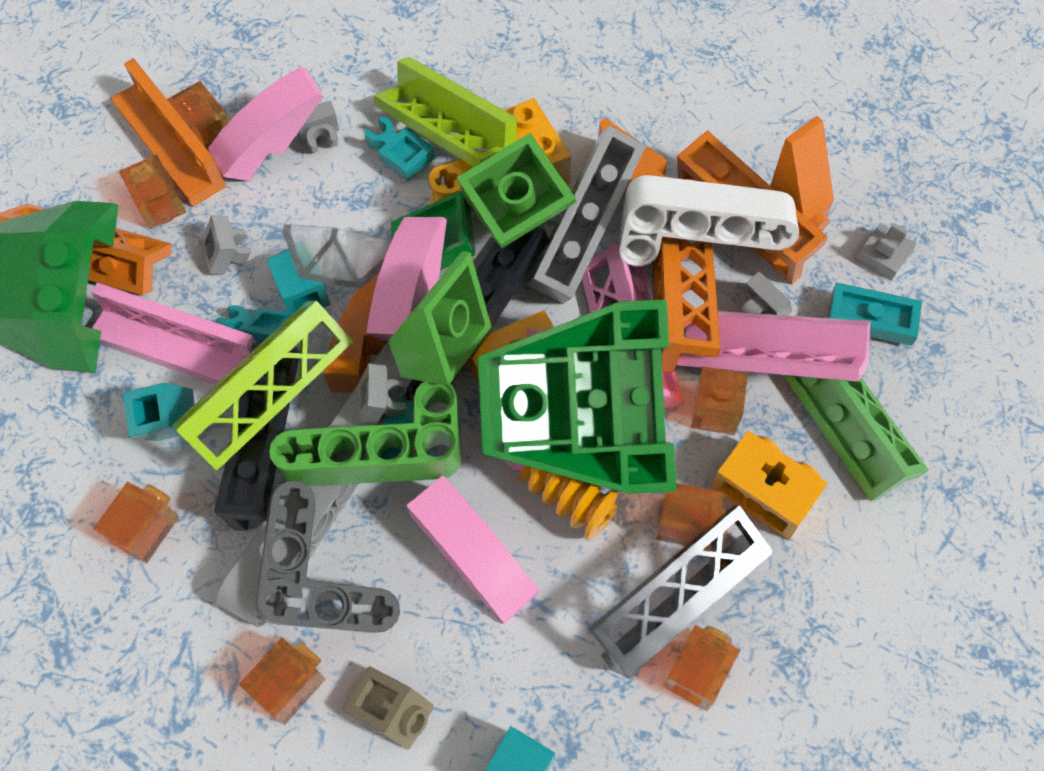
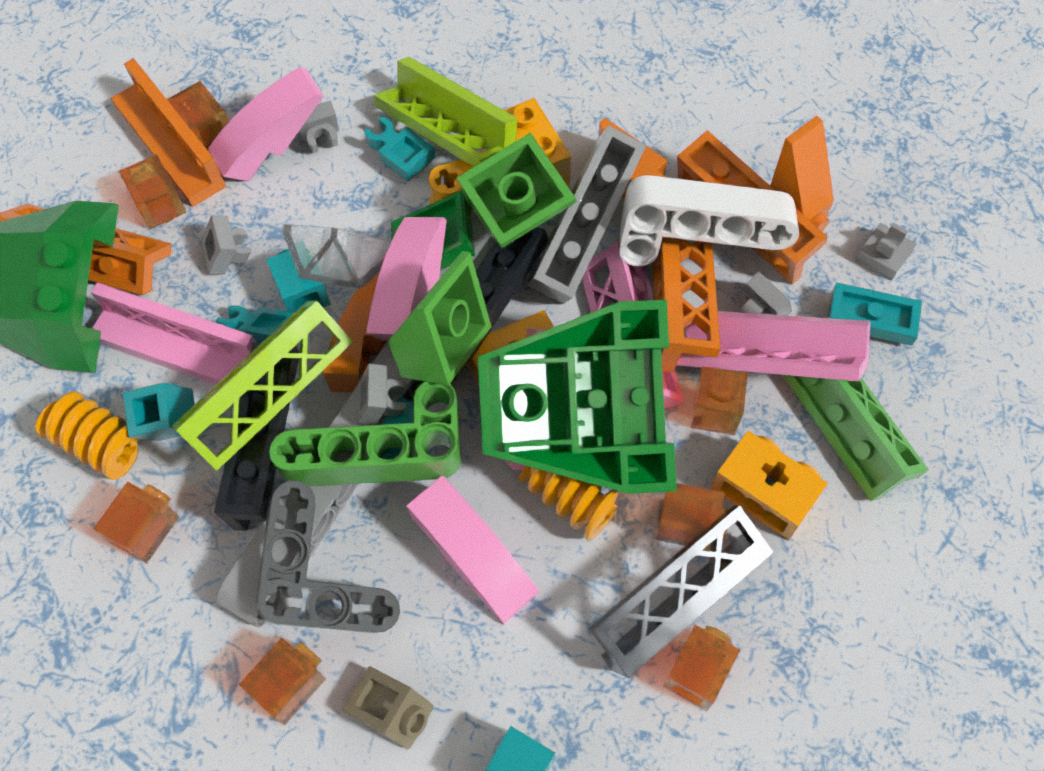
none -> light orange piece [35,391,139,480]

